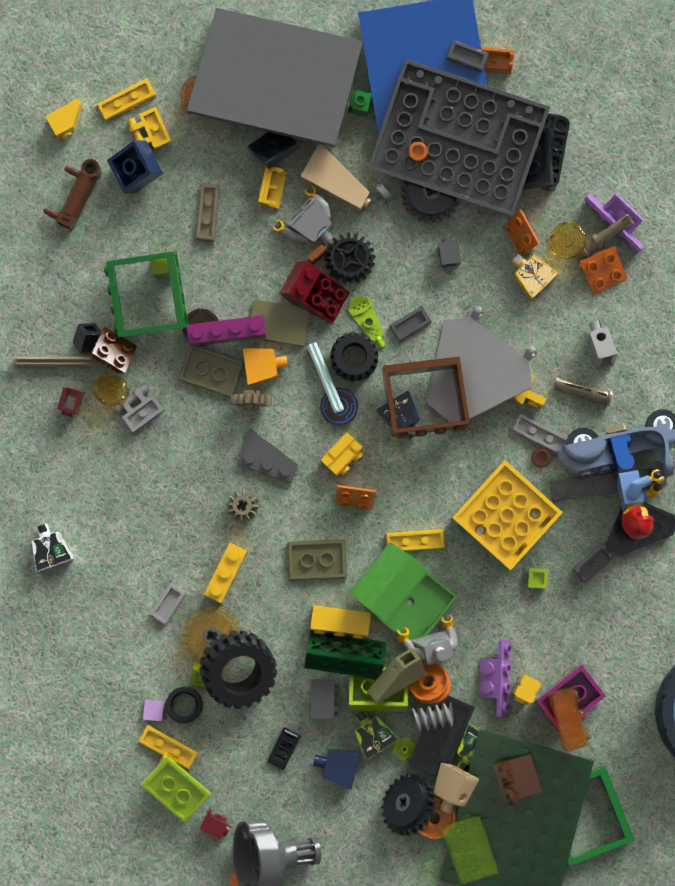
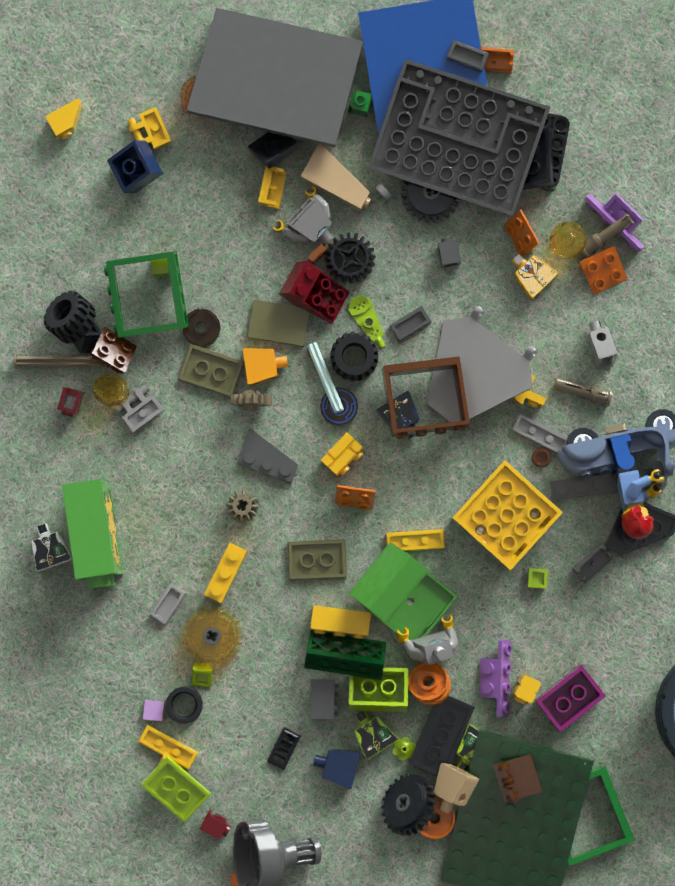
reddish brown piece [43,159,102,231] -> none
yellow tile [97,79,156,122] -> none
magenta brick [187,315,266,347] -> none
dark tan tile [196,183,220,242] -> none
black tyre [199,630,277,709] -> none
olive slope [367,648,427,704] -> none
orange tile [409,142,428,161] -> none
light grey piece [412,702,454,733] -> none
clear neon green plate [442,815,499,884] -> none
clear orange slope [548,687,590,753] -> none
none -> black tyre [43,291,96,344]
none -> bright green brick [62,479,123,590]

